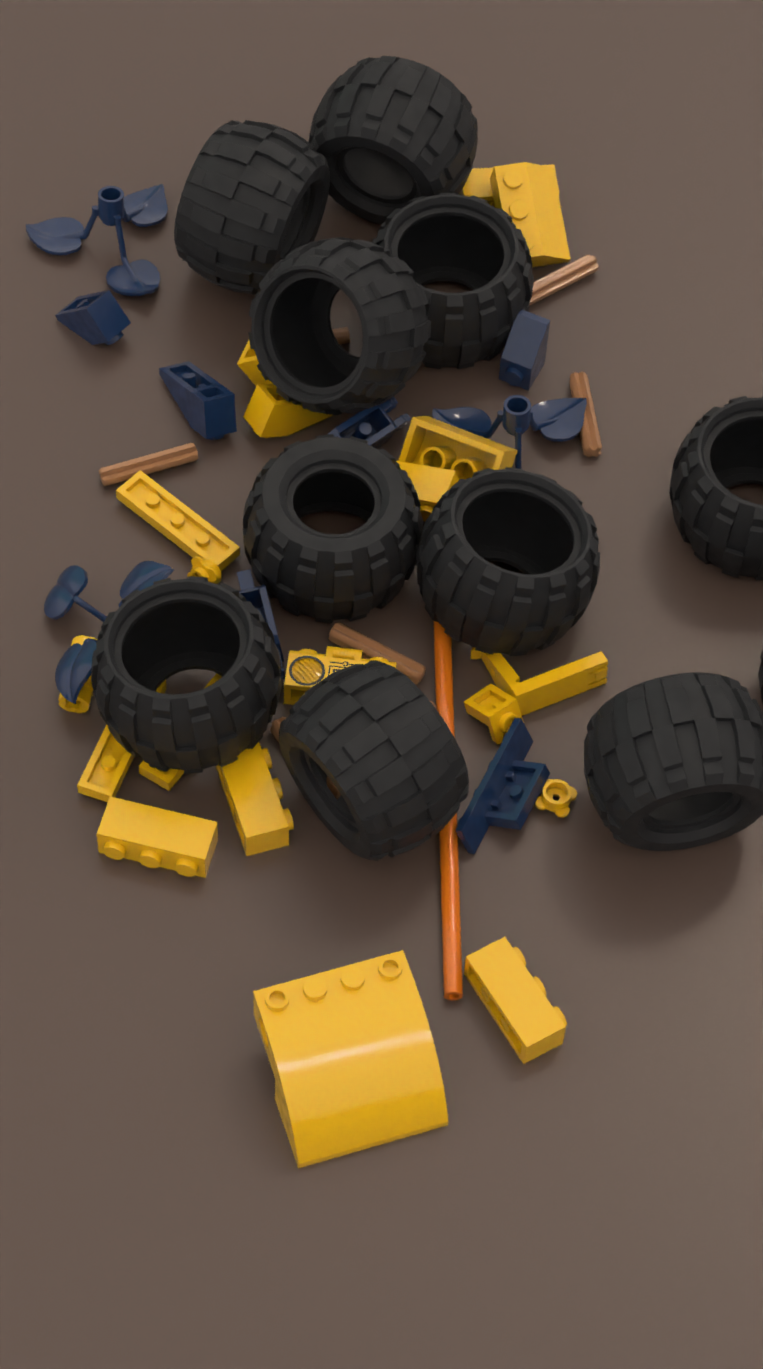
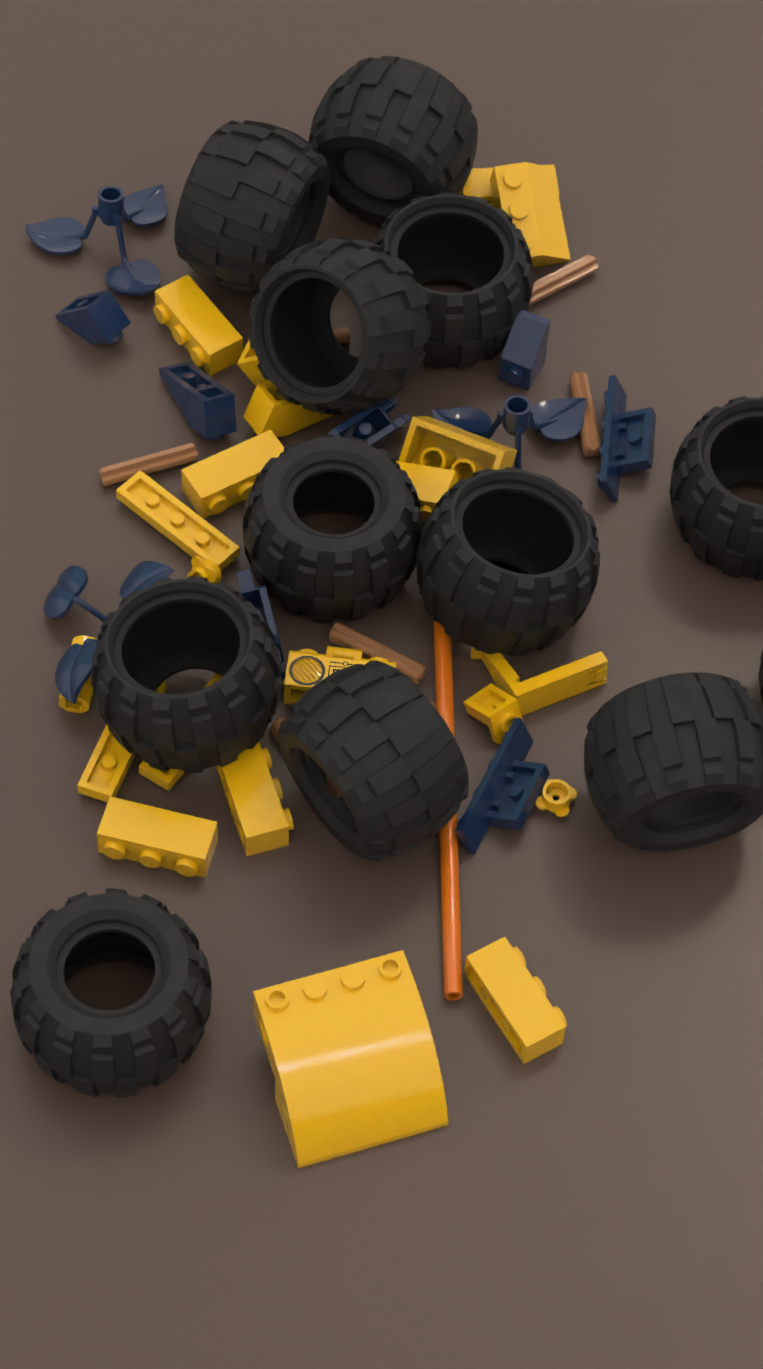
none -> black tyre [10,888,212,1098]
none -> yellow brick [153,274,243,376]
none -> yellow brick [181,429,284,519]
none -> dark blue bracket [597,375,656,502]

